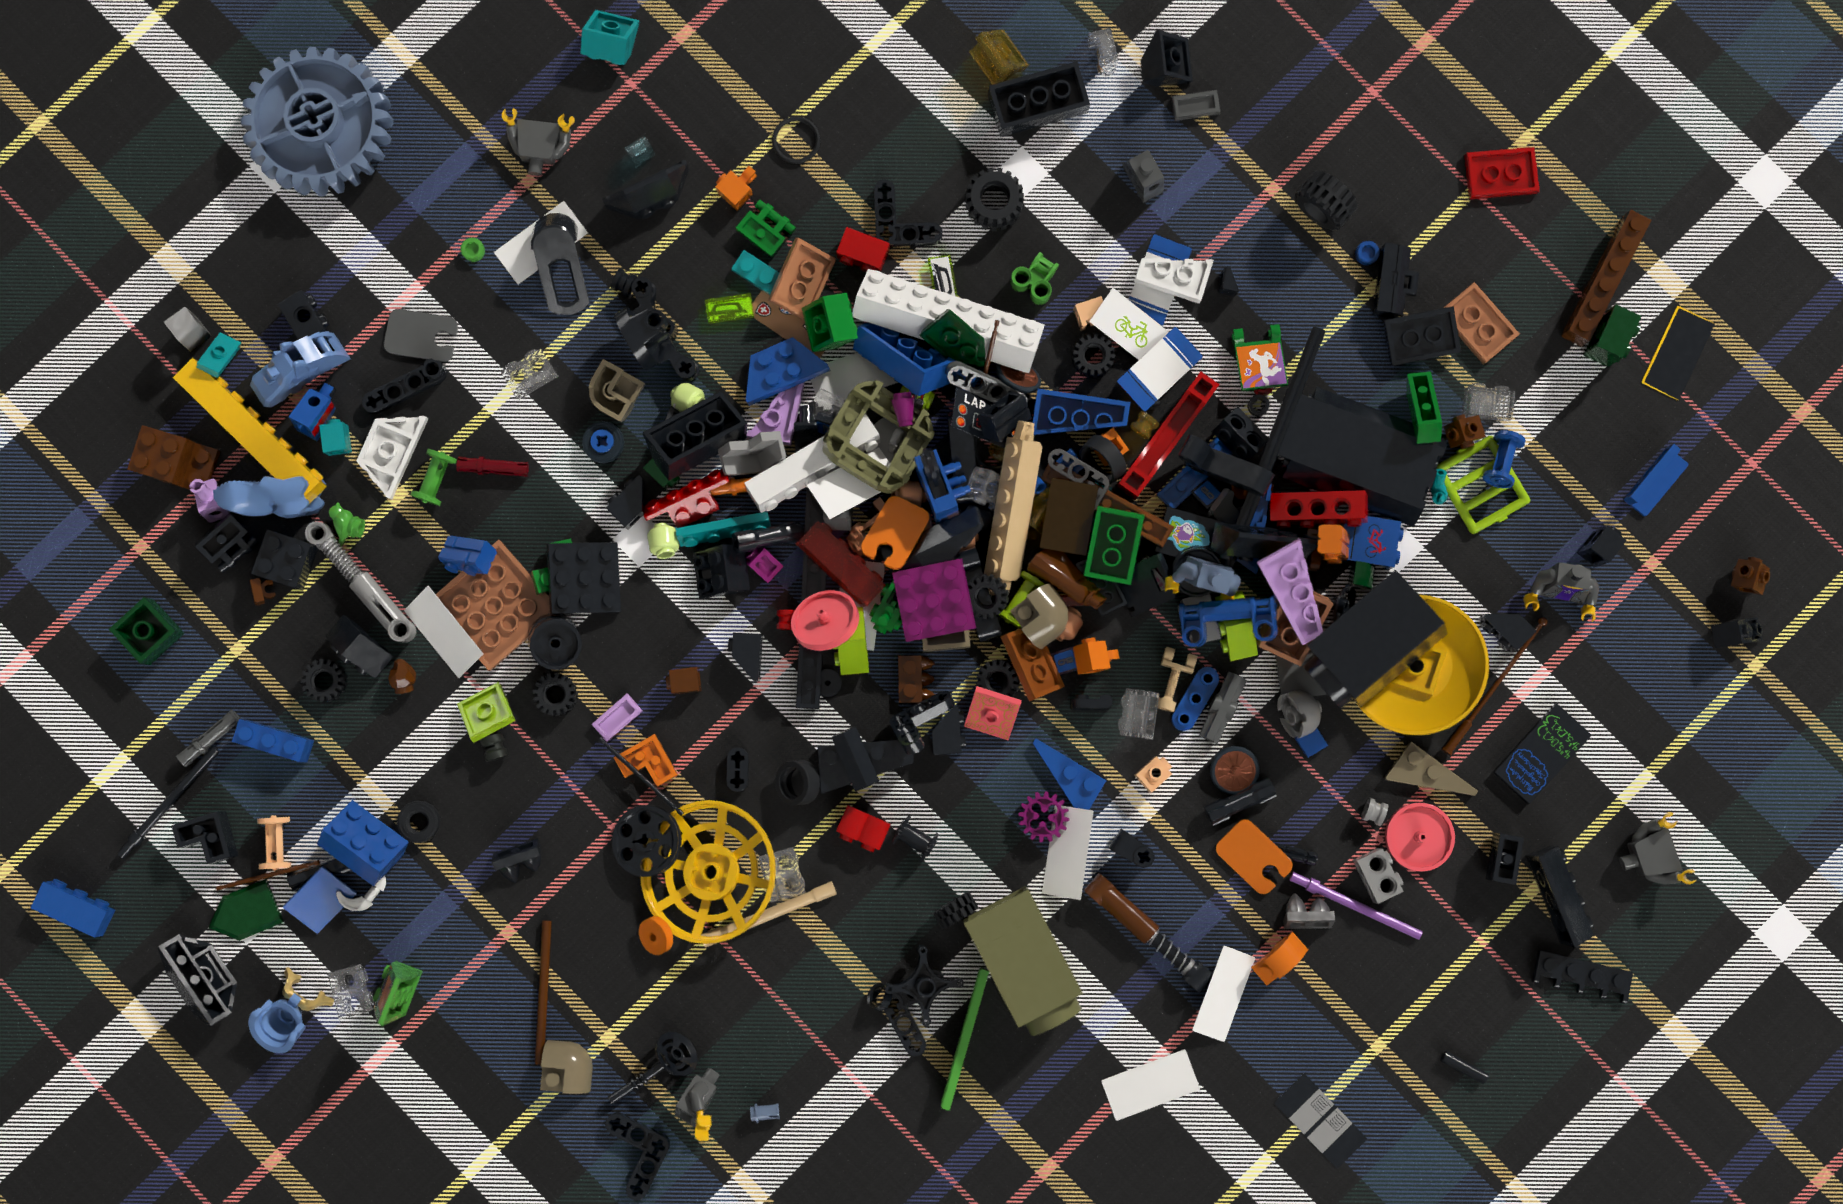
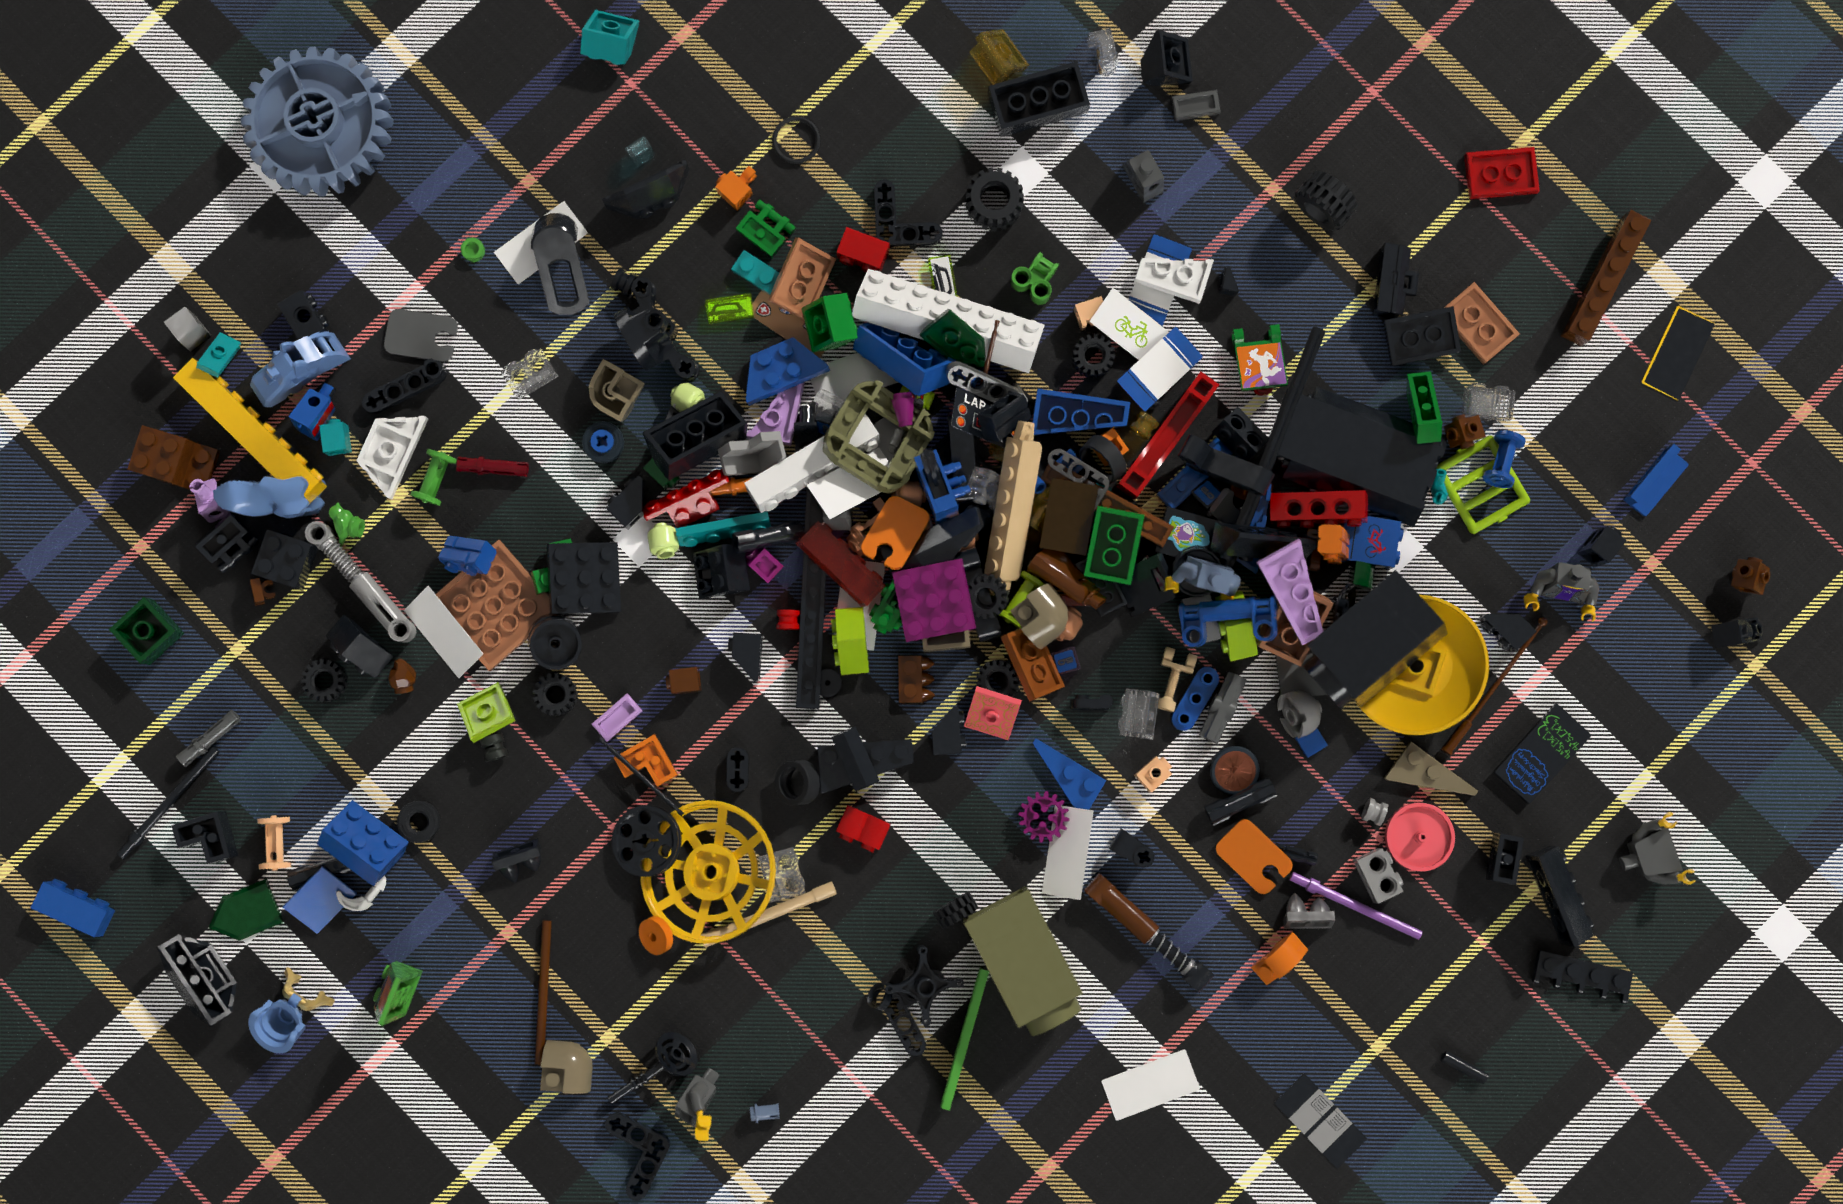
reddish brown piece [216,860,320,891] -> none
blue brick [232,719,314,762] -> none
clear brick [327,964,374,1020] -> none
dark grey torso [502,108,575,176] -> none
coral piece [791,590,859,651] -> none
black beam [889,691,955,755] -> none
black hose [892,816,939,862] -> none
wheel [995,364,1041,393] -> none
orange brick [1073,638,1120,674] -> none
white sticker [1193,946,1255,1042] -> none
black bush [1247,394,1270,417] -> none
blue tile [1355,241,1380,265] -> none
dark green brick [1583,304,1642,367] -> none

